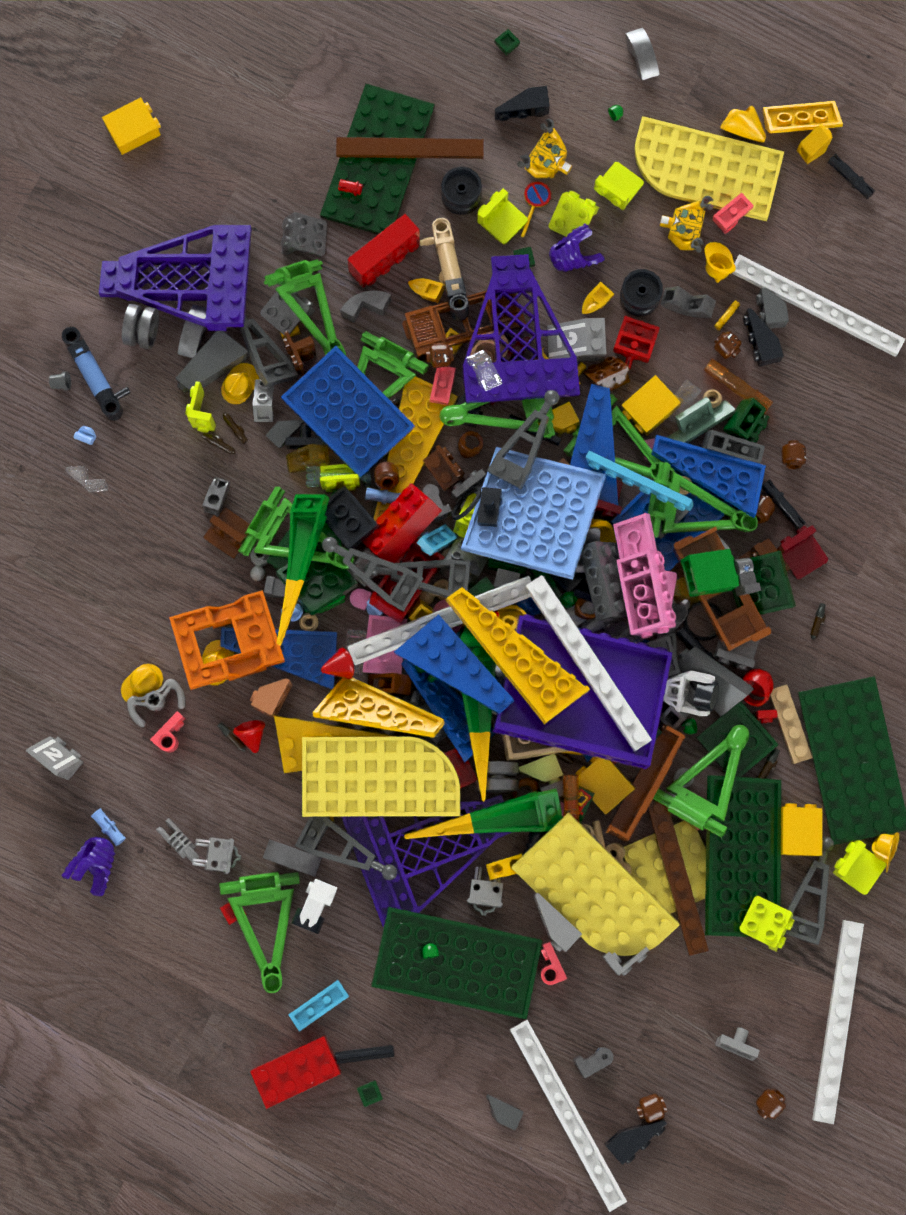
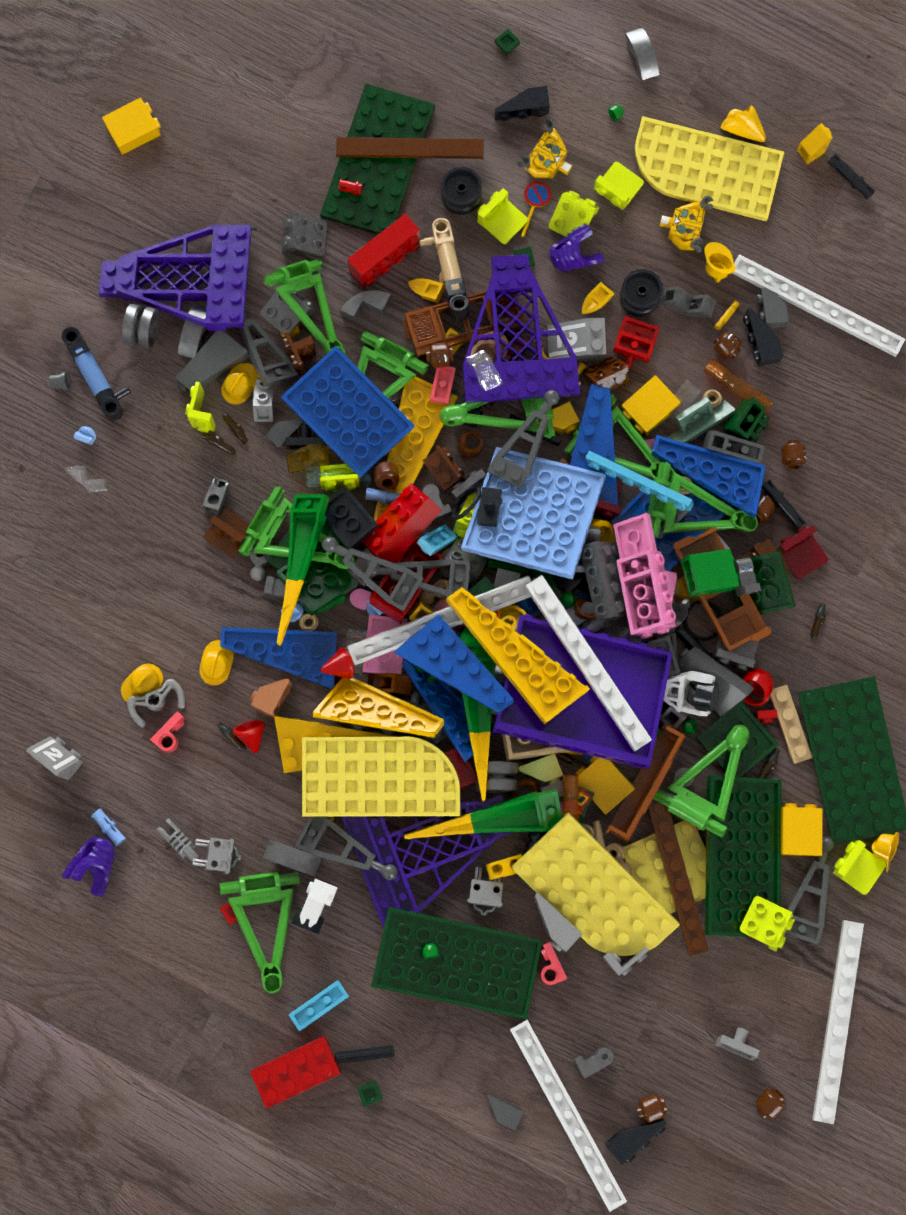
orange piece [169,590,285,690] -> none
coral plate [713,192,754,234] -> none
yellow slope [763,101,843,133] -> none

